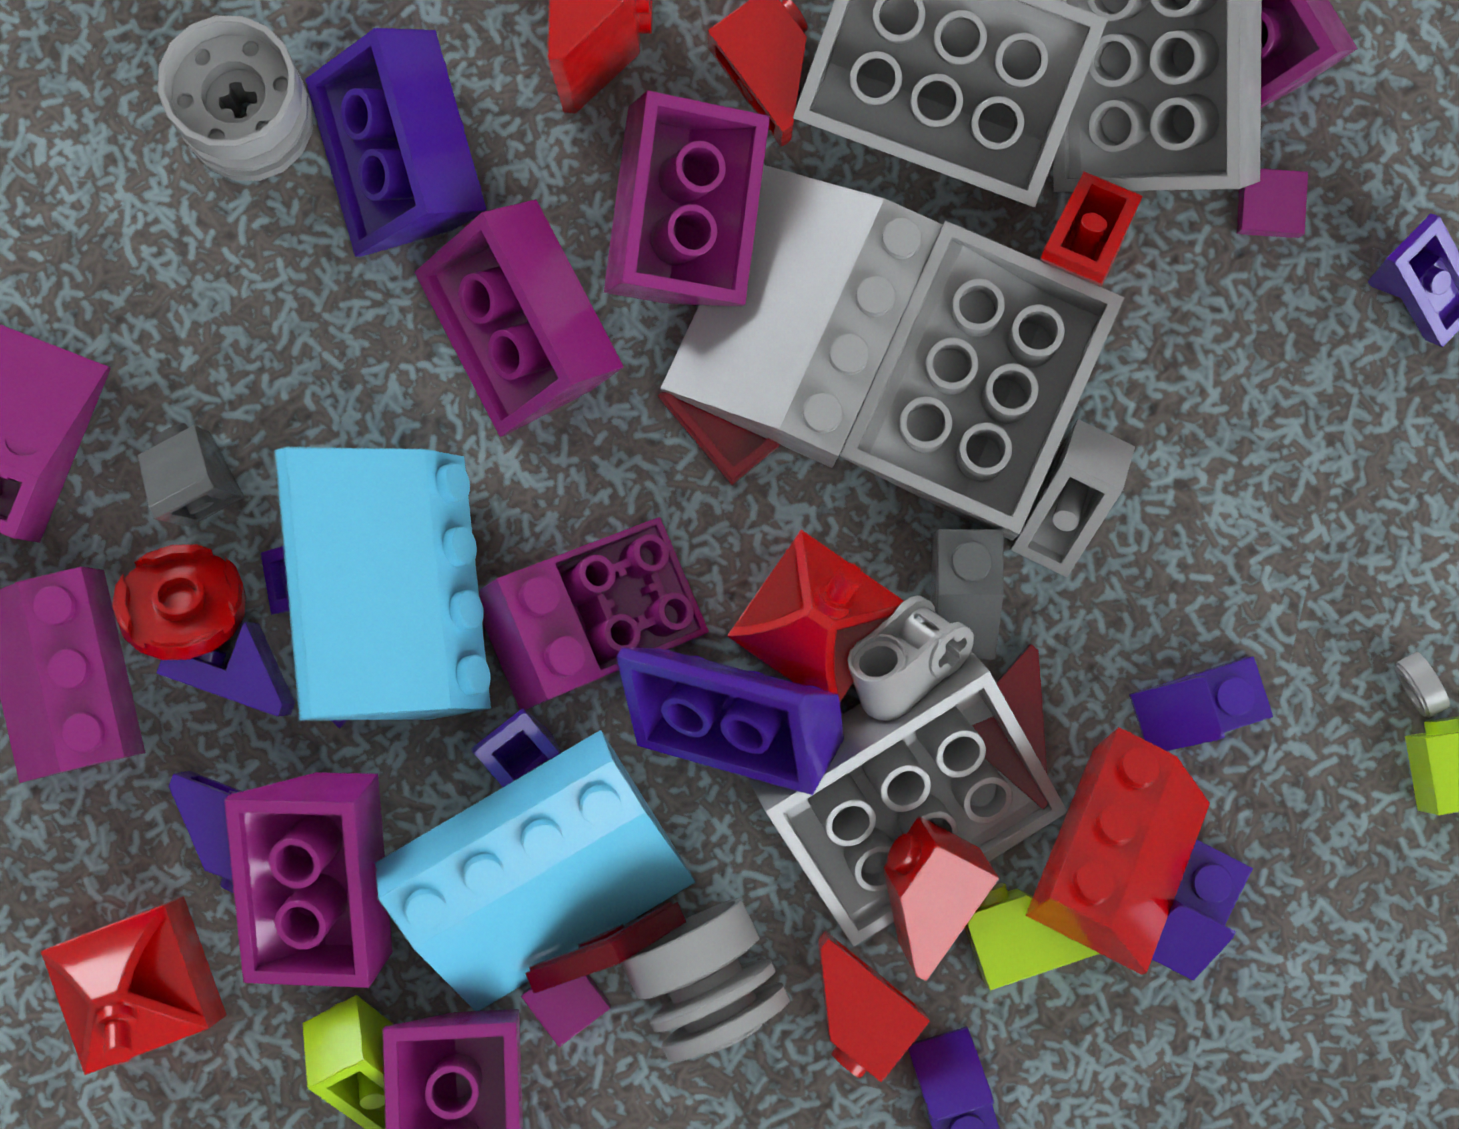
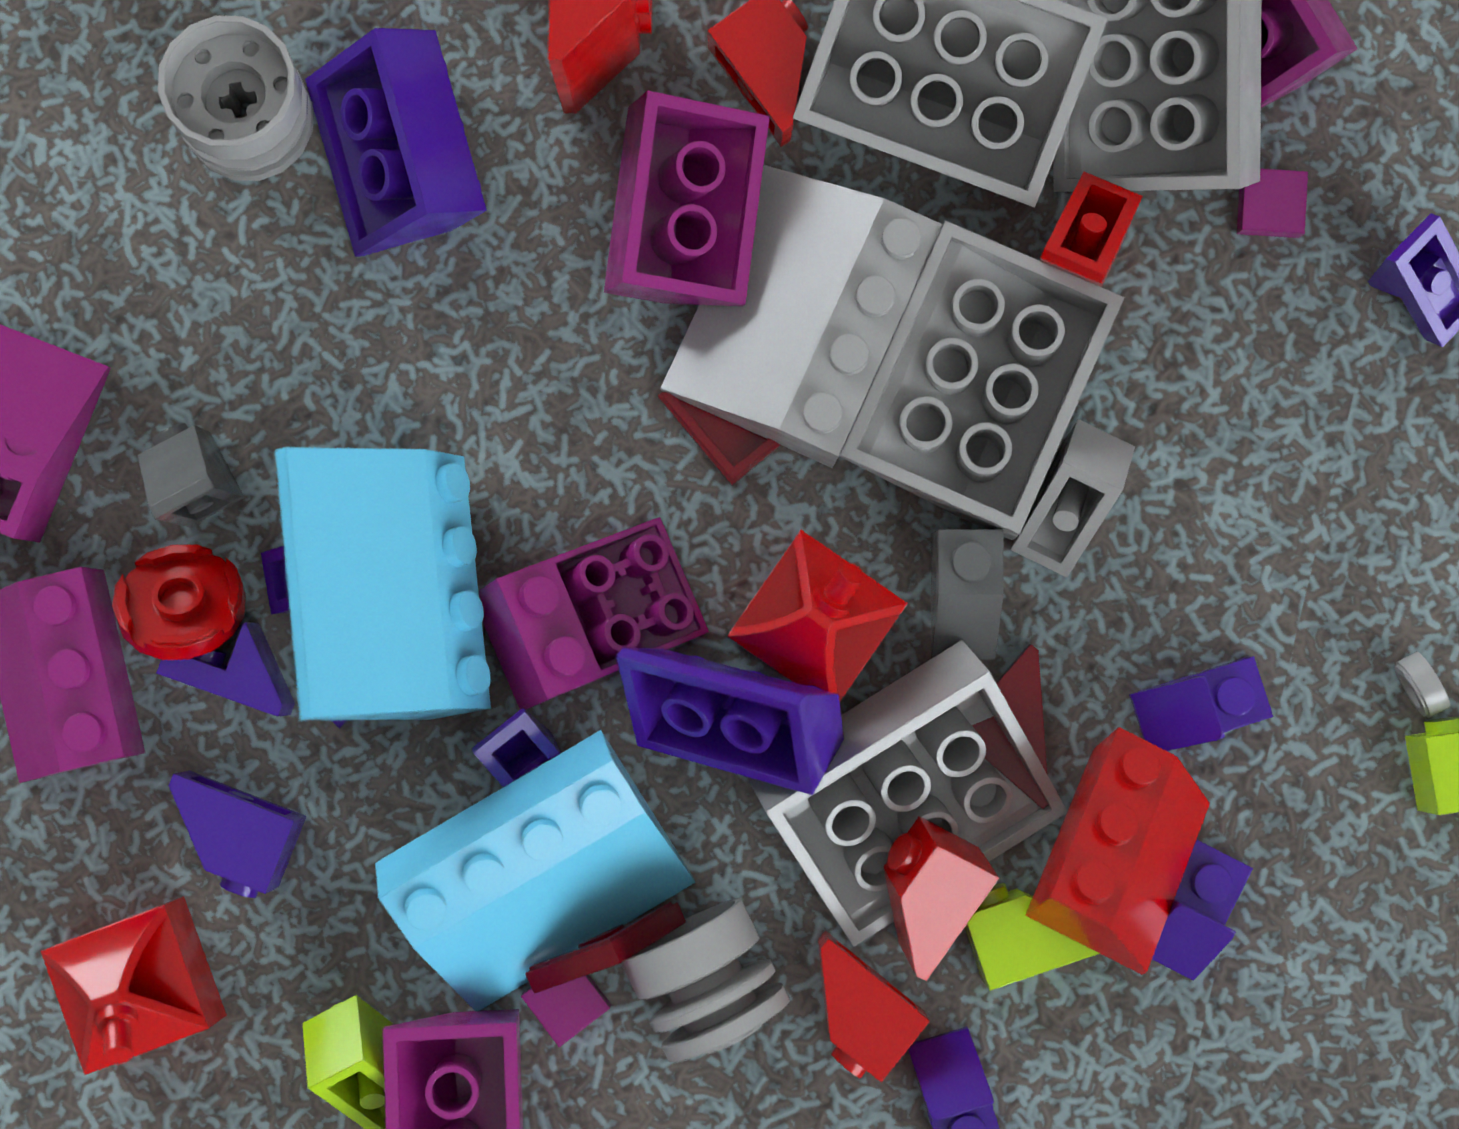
magenta slope [225,772,393,988] -> none
magenta slope [414,199,624,437] -> none
light grey piece [848,595,974,721] -> none

